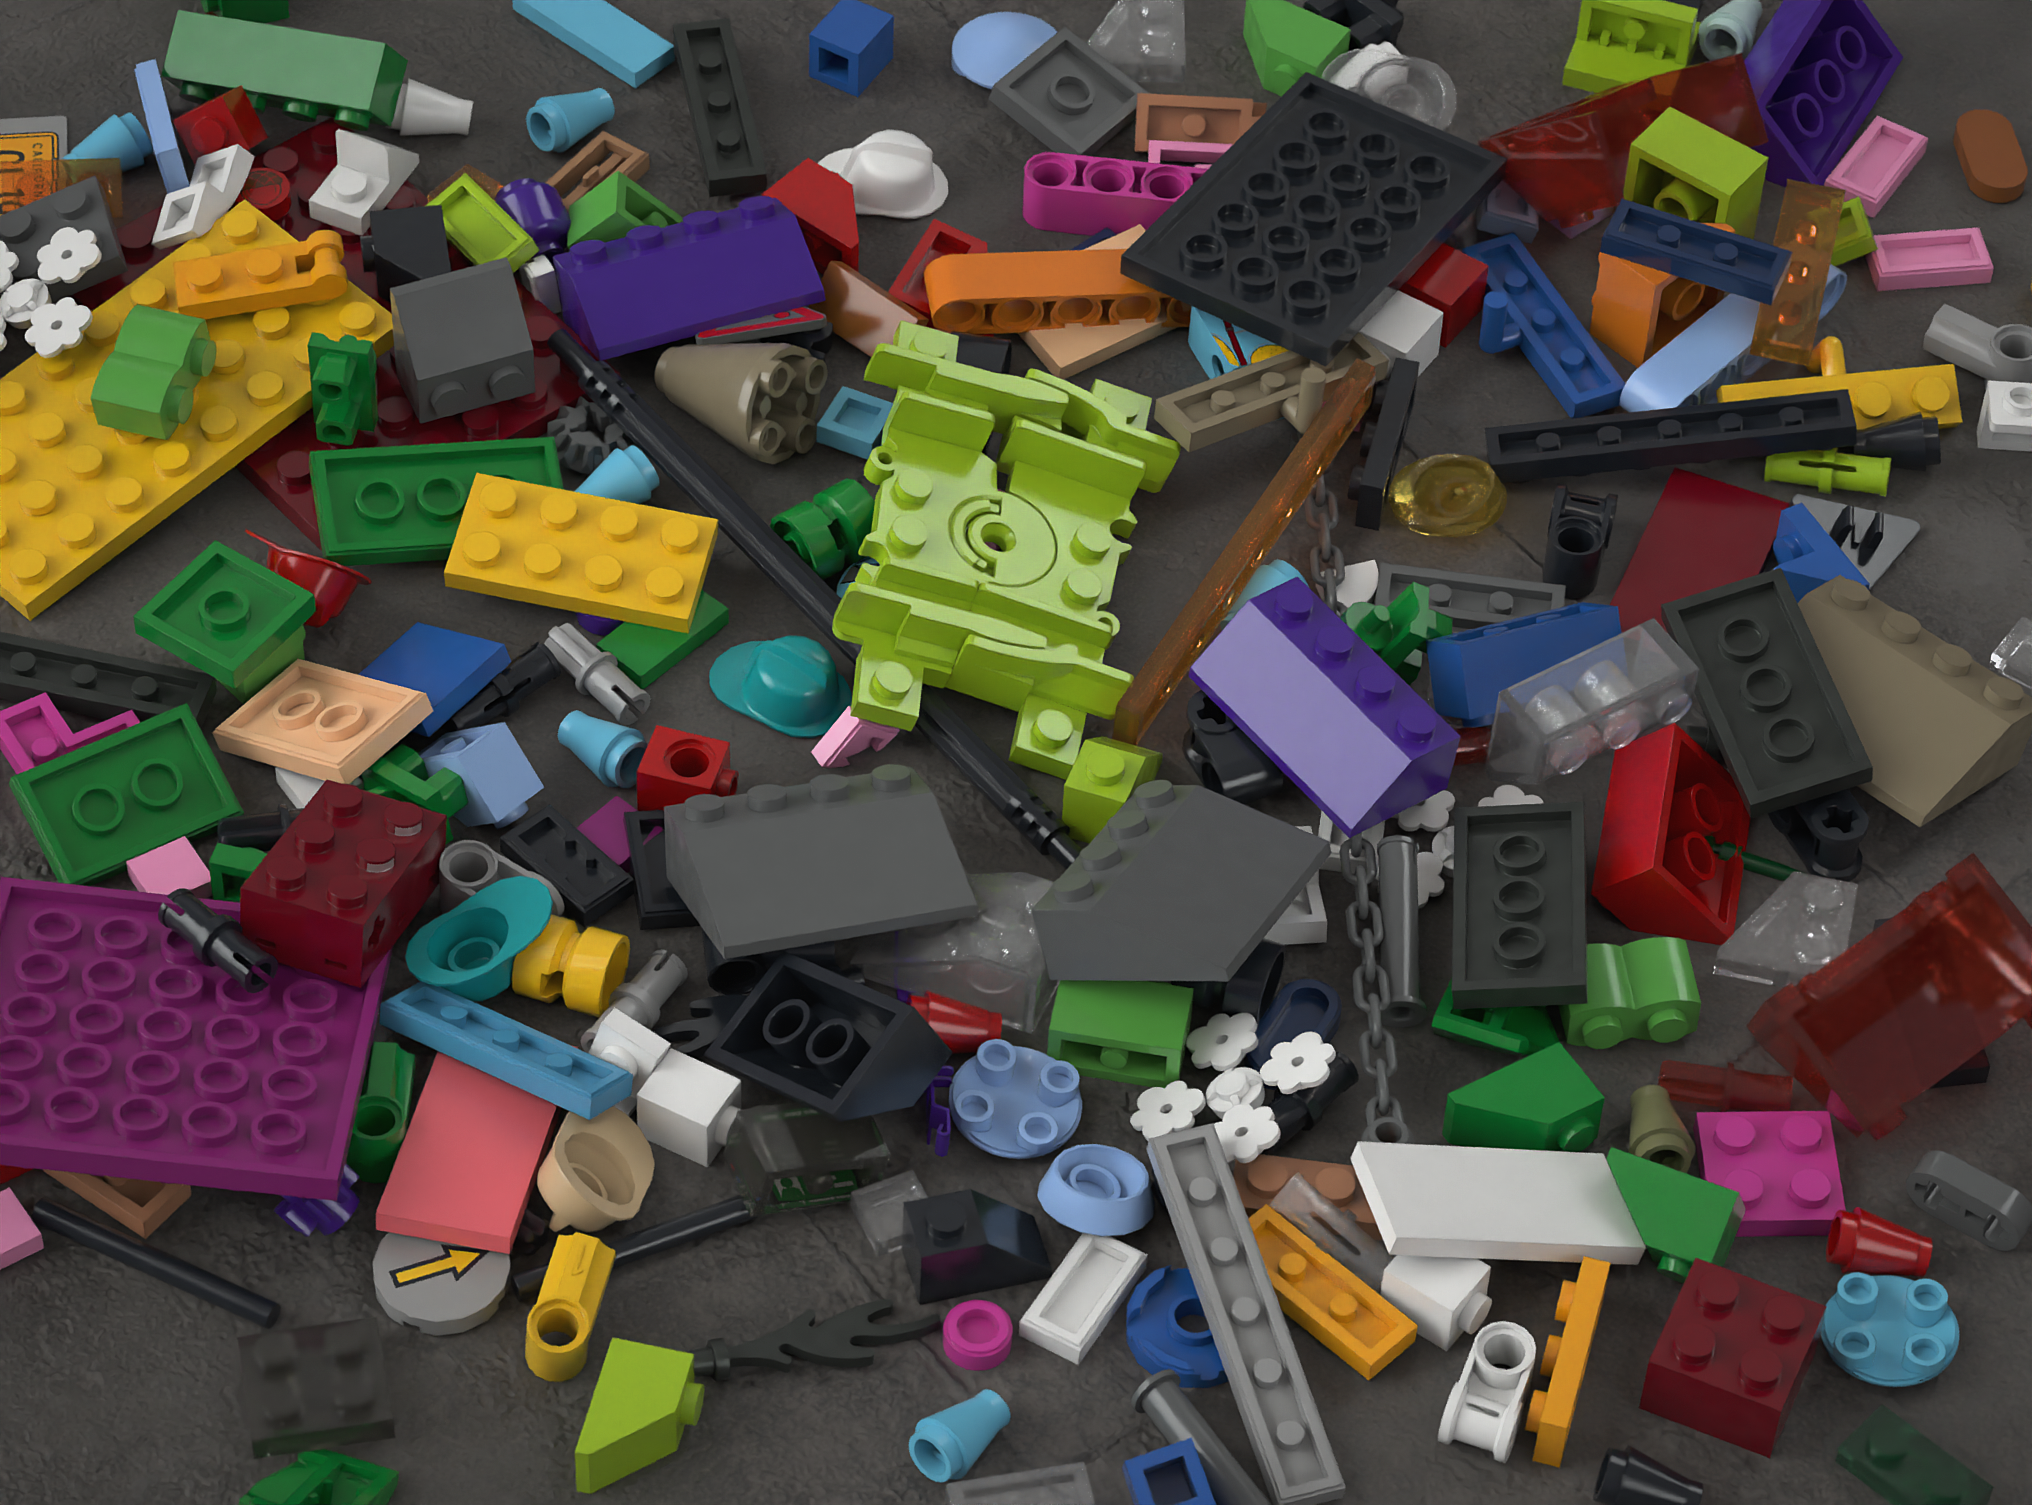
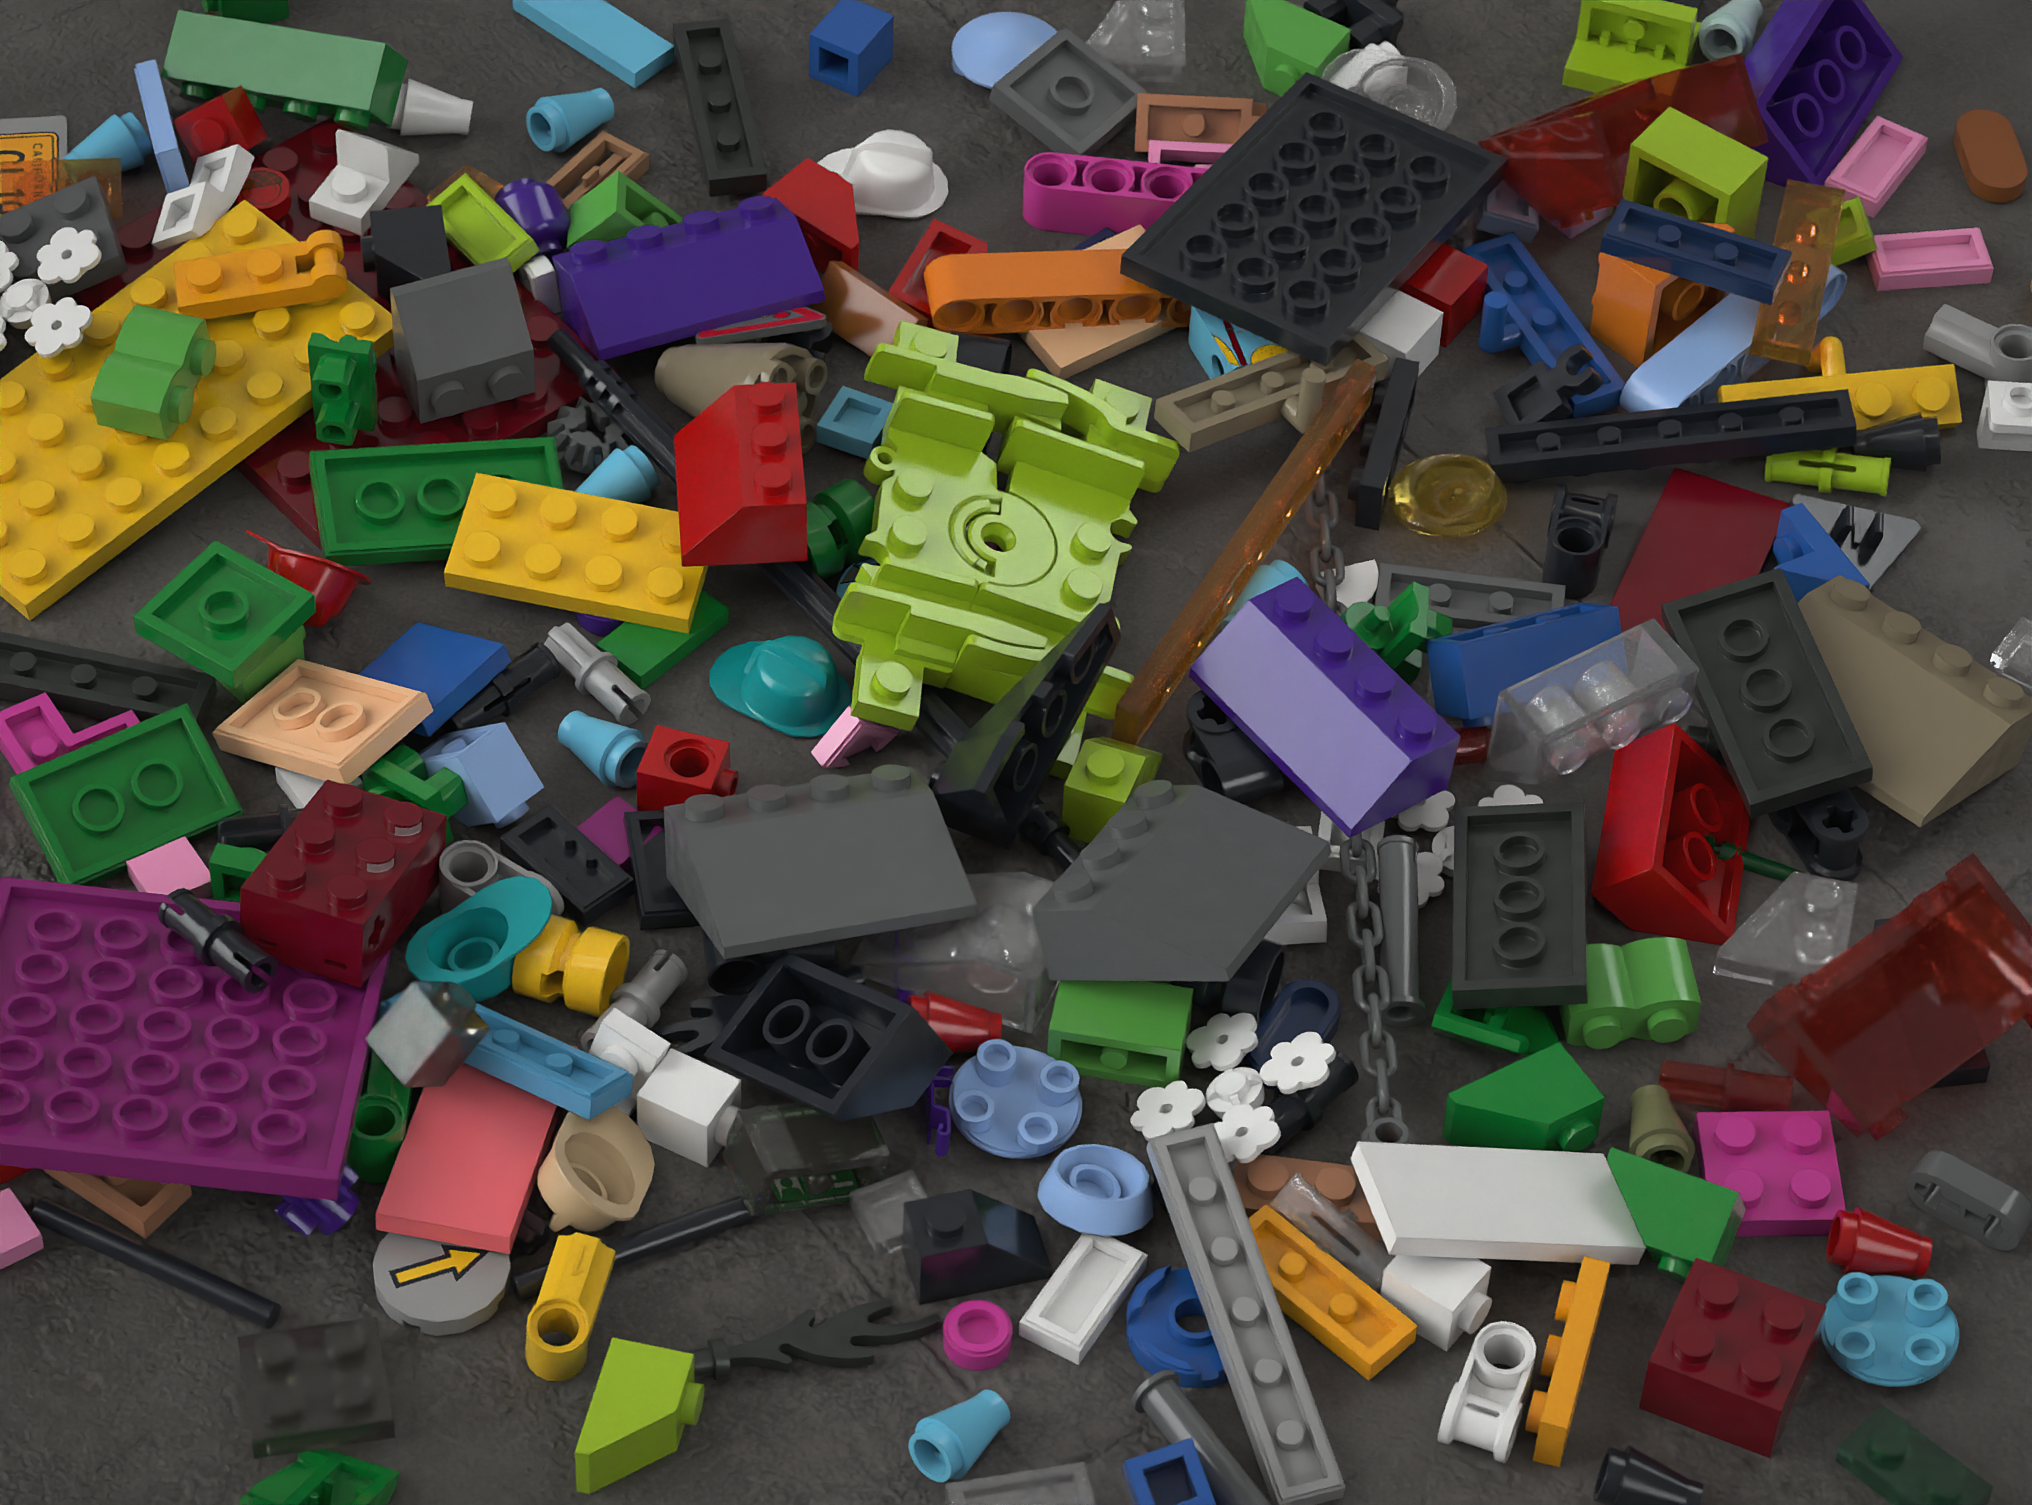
none -> clear smoke brick [365,981,491,1087]
none -> red slope [674,382,808,567]
none -> black wedge [929,603,1122,850]
none -> black plate [1493,344,1604,425]

